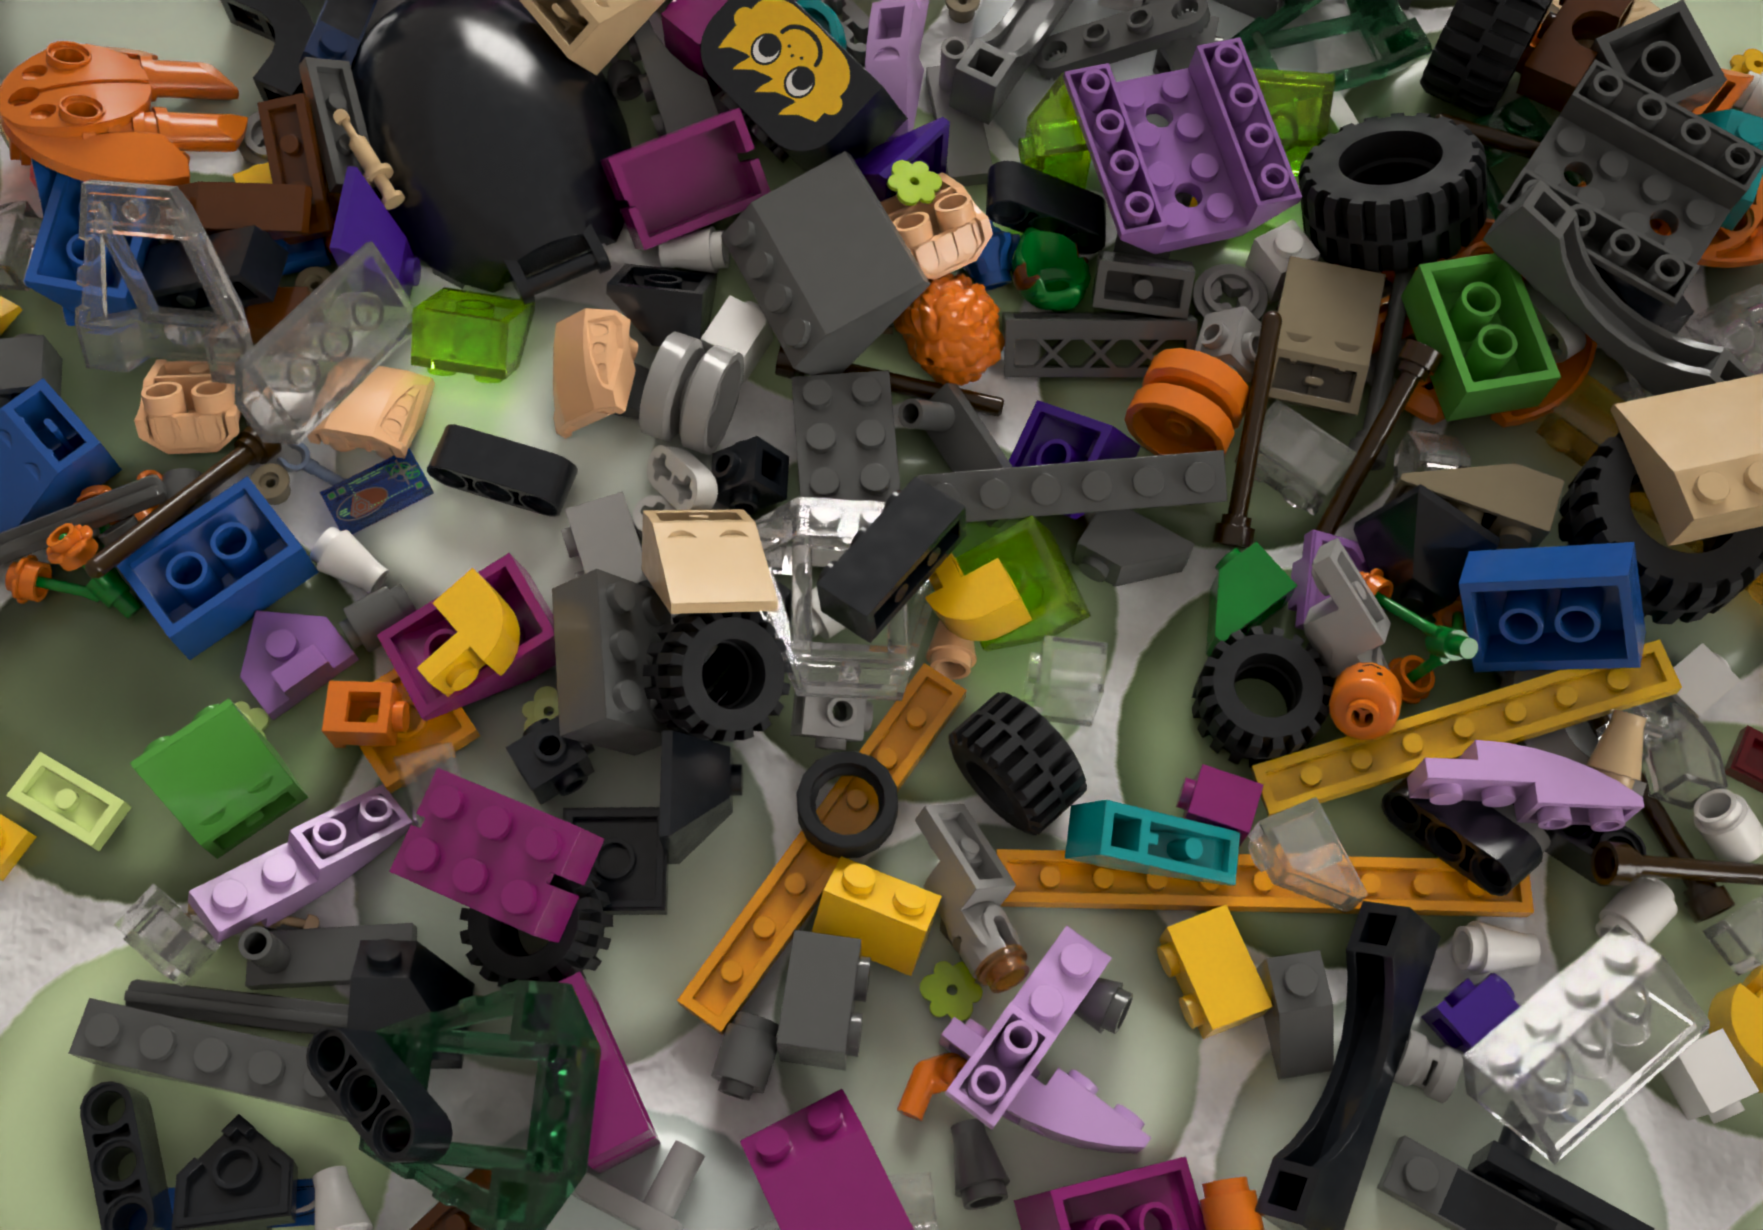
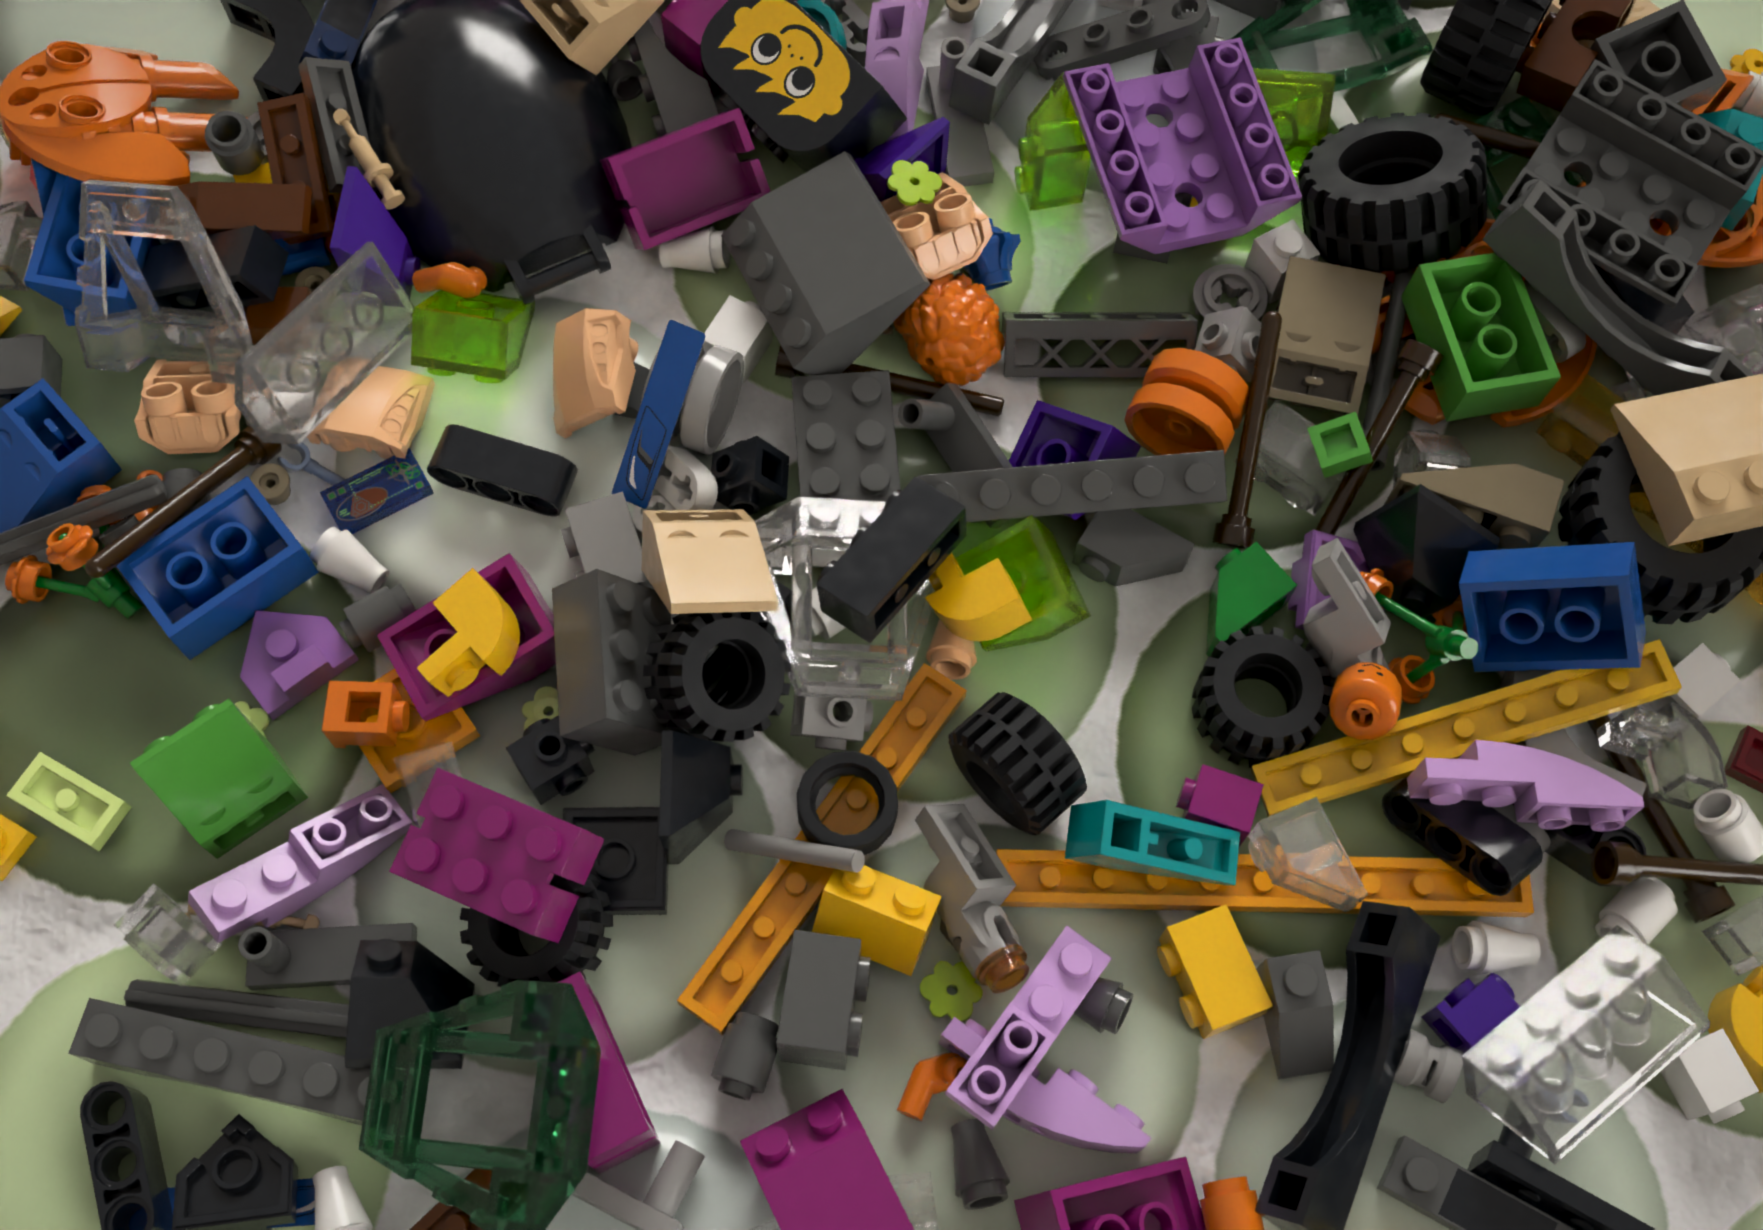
black beam [306,1026,453,1163] -> none
black slope [606,264,717,347] -> none
black beam [986,161,1106,255] -> none
green hair [1011,227,1091,312] -> none
clear brick [1023,635,1108,727] -> none
dark grey brick [1092,250,1195,319] -> none
tan cone [1586,710,1647,790] -> none
none -> dark grey brick [205,111,264,175]
none -> orange arm [412,262,487,299]
none -> blue sticker [612,320,706,509]
none -> light grey bar [724,829,865,873]
none -> bright green plate [1307,412,1373,478]

